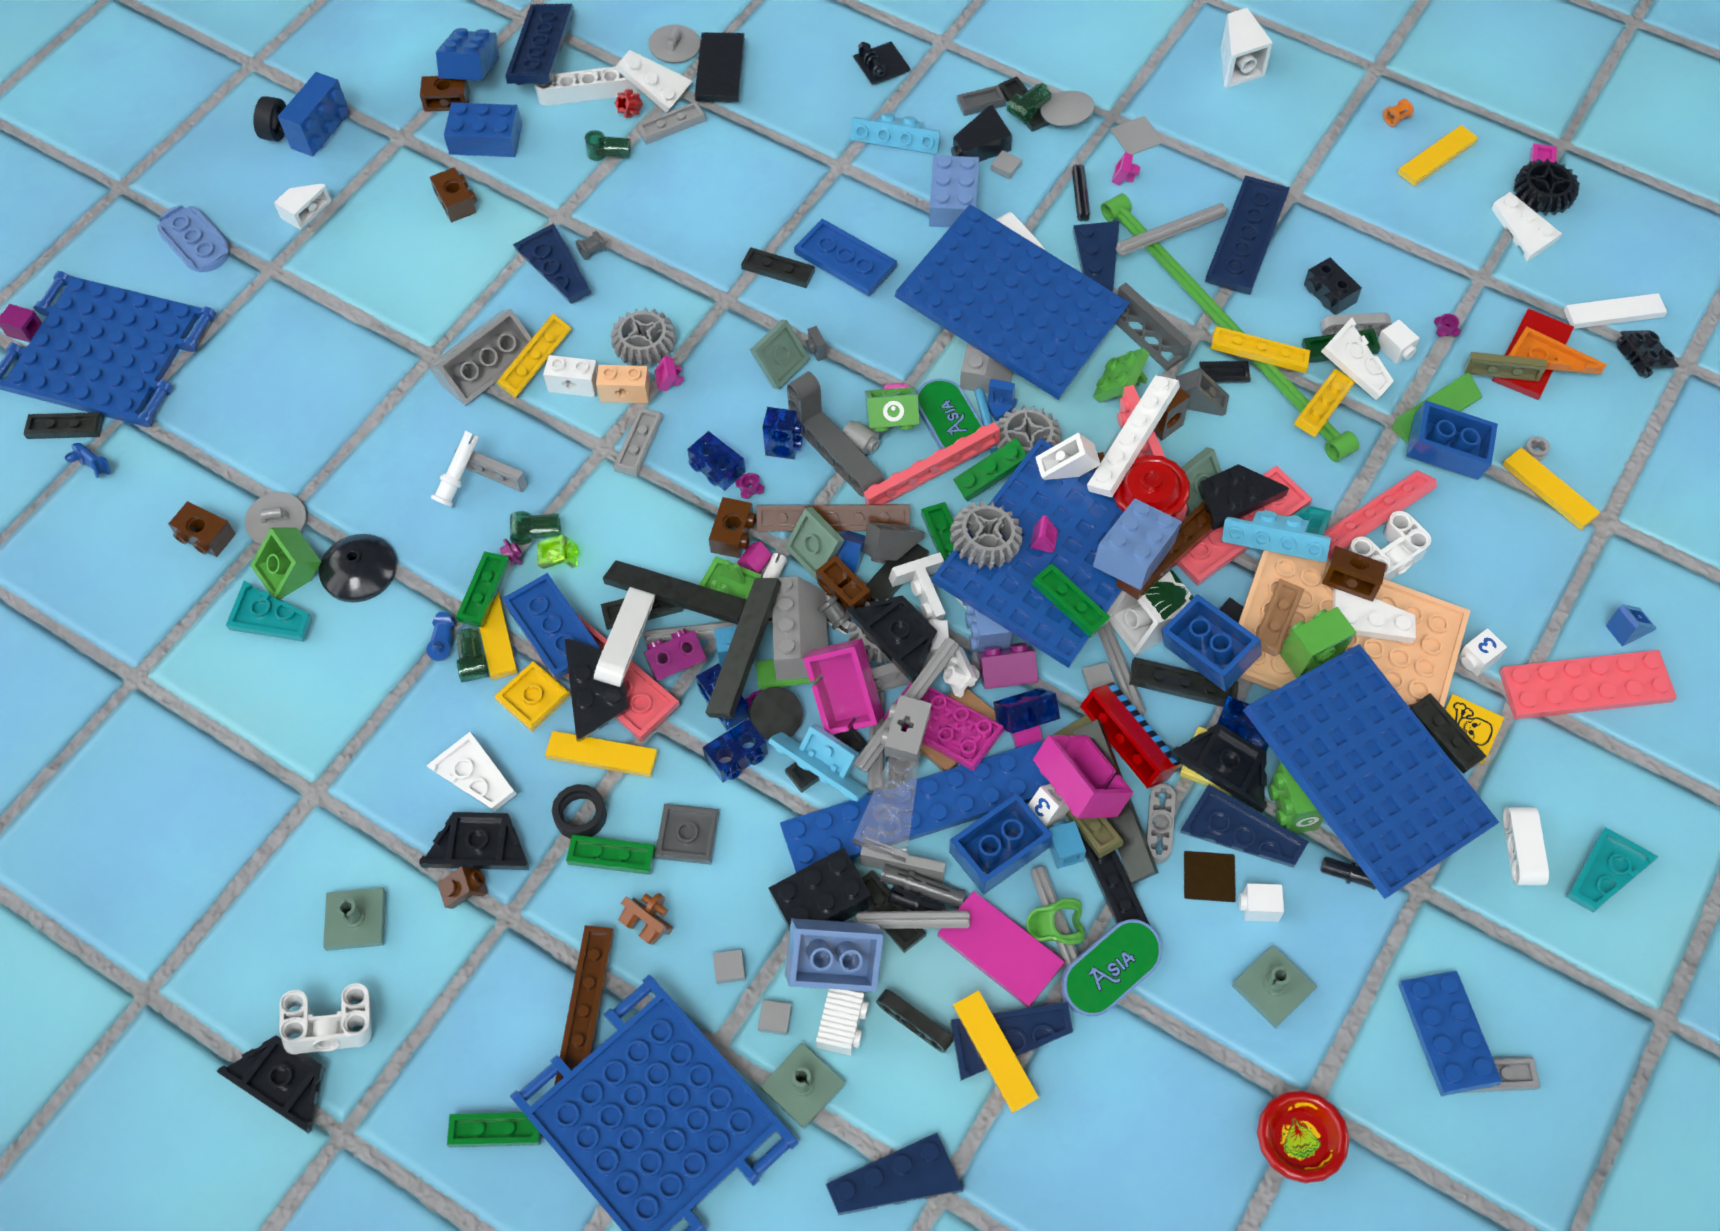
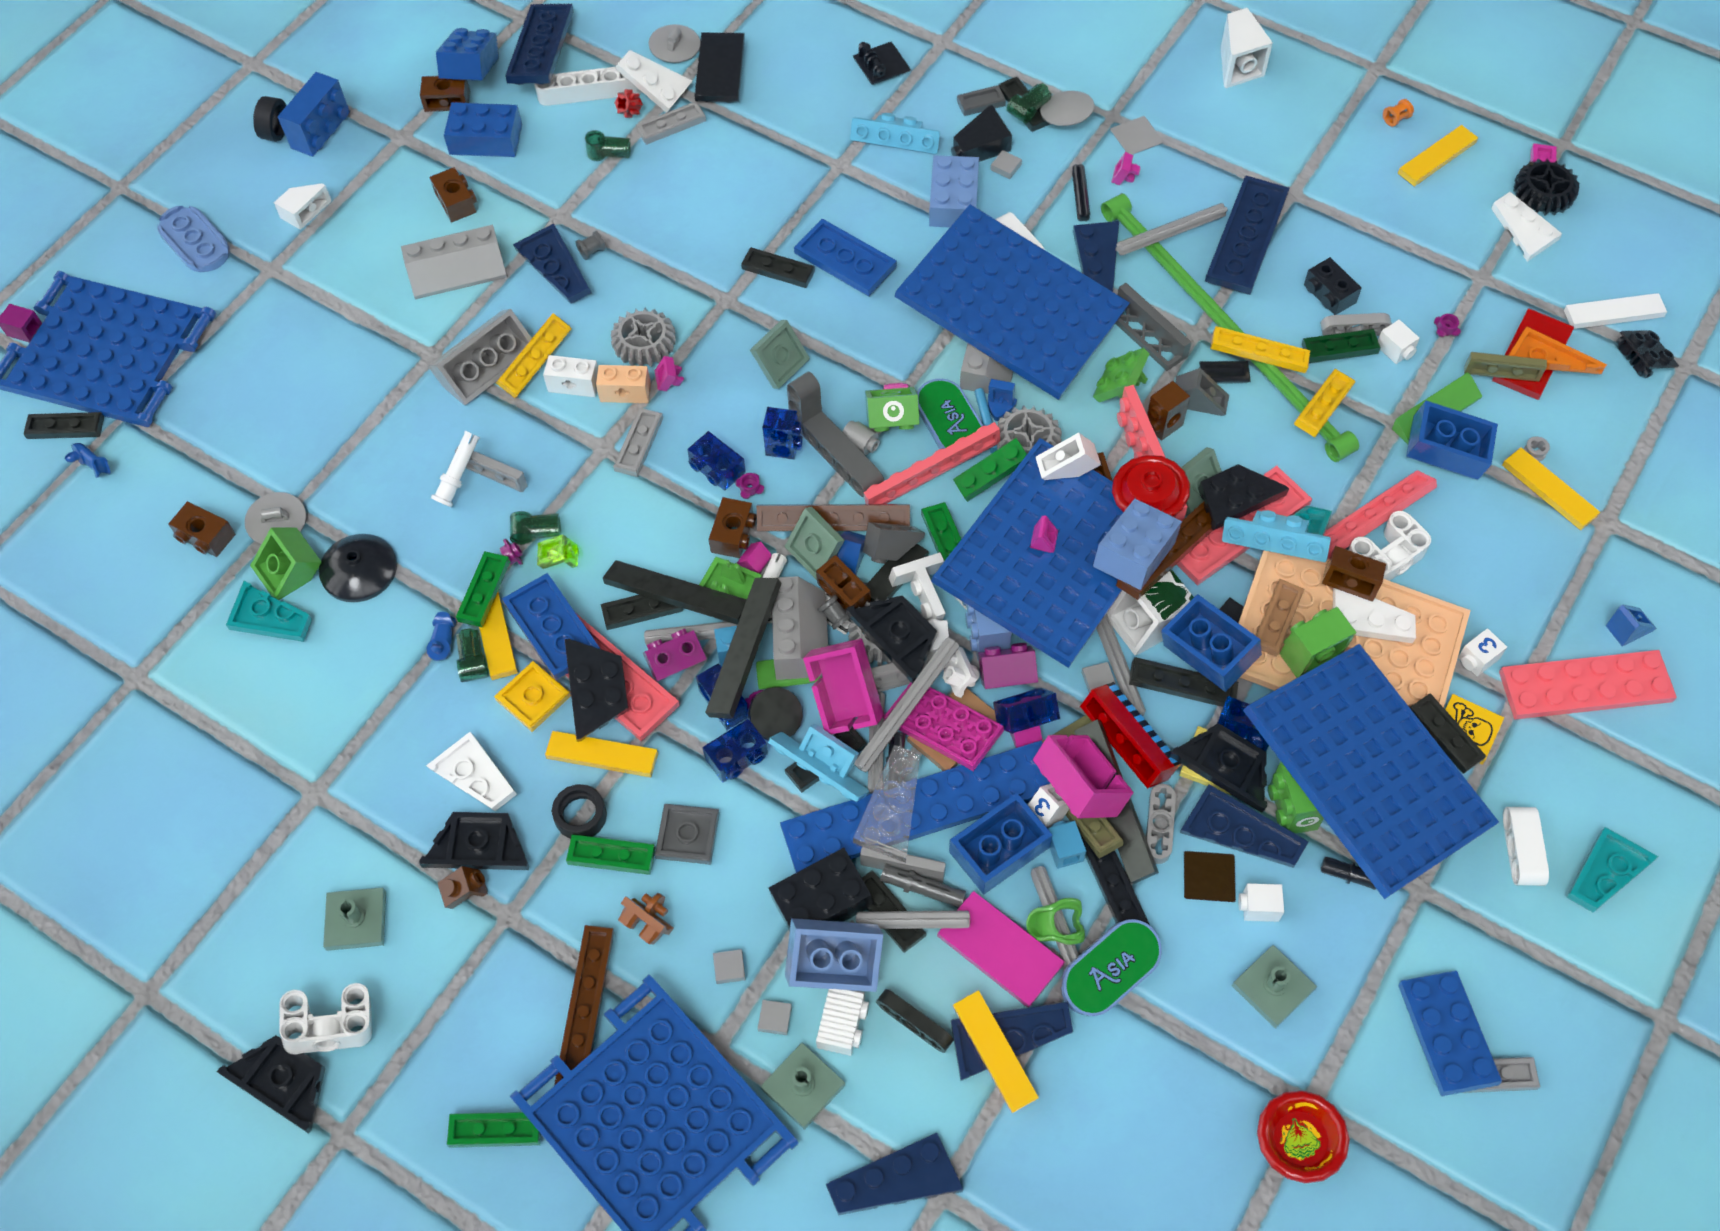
white beam [594,587,655,687] -> none
dark grey plate [805,326,827,361] -> none
light grey brick [881,695,932,763] -> none
black axle [887,885,945,911] -> none
light grey gear [950,500,1022,570] -> none
green plate [1031,564,1111,638] -> none
white plate [1087,375,1180,497] -> none
white wing [1321,317,1394,400] -> none
none -> light grey slope [401,225,507,299]

